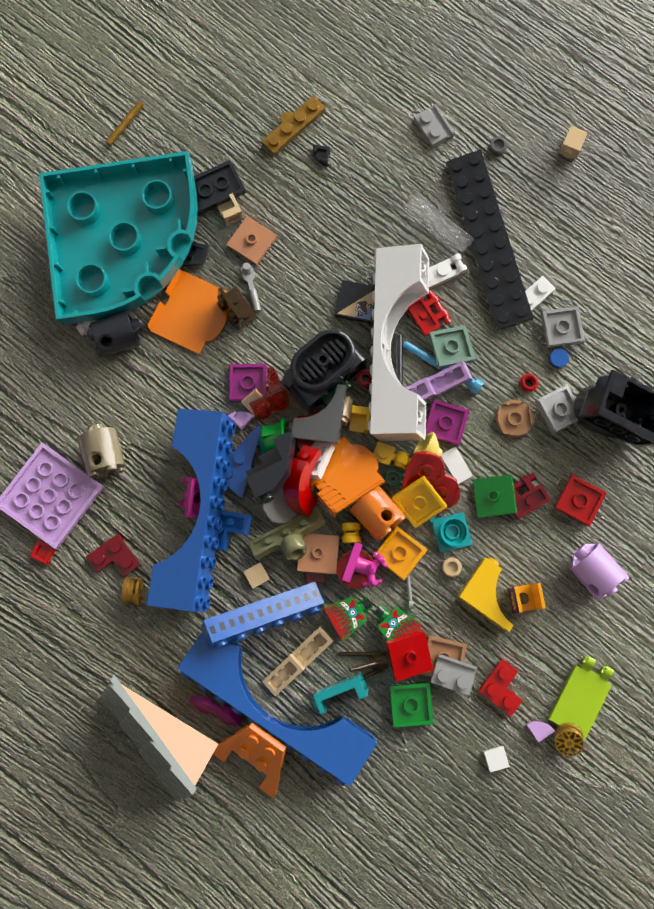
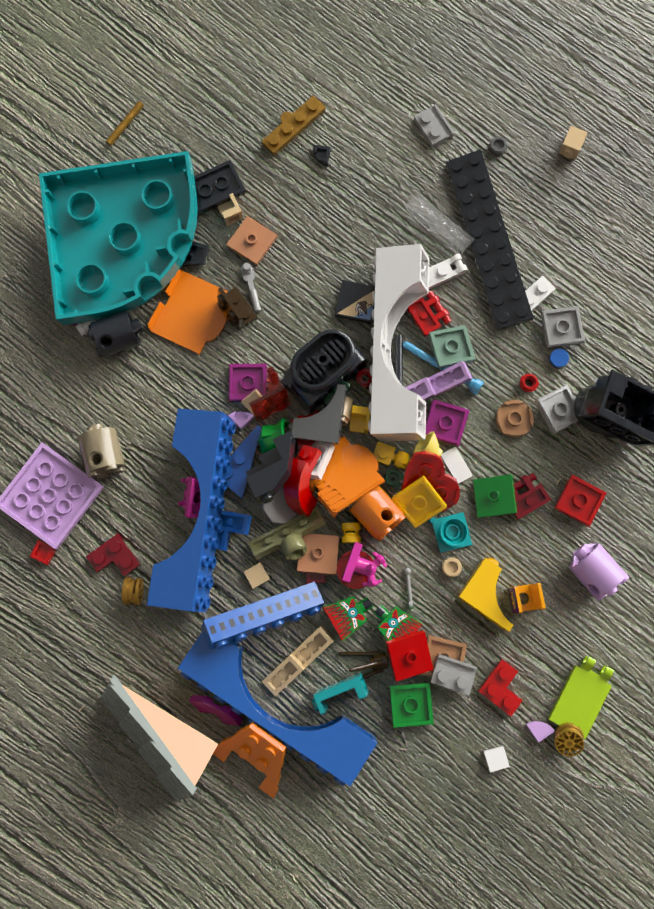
light orange plate [373,526,428,581] -> none

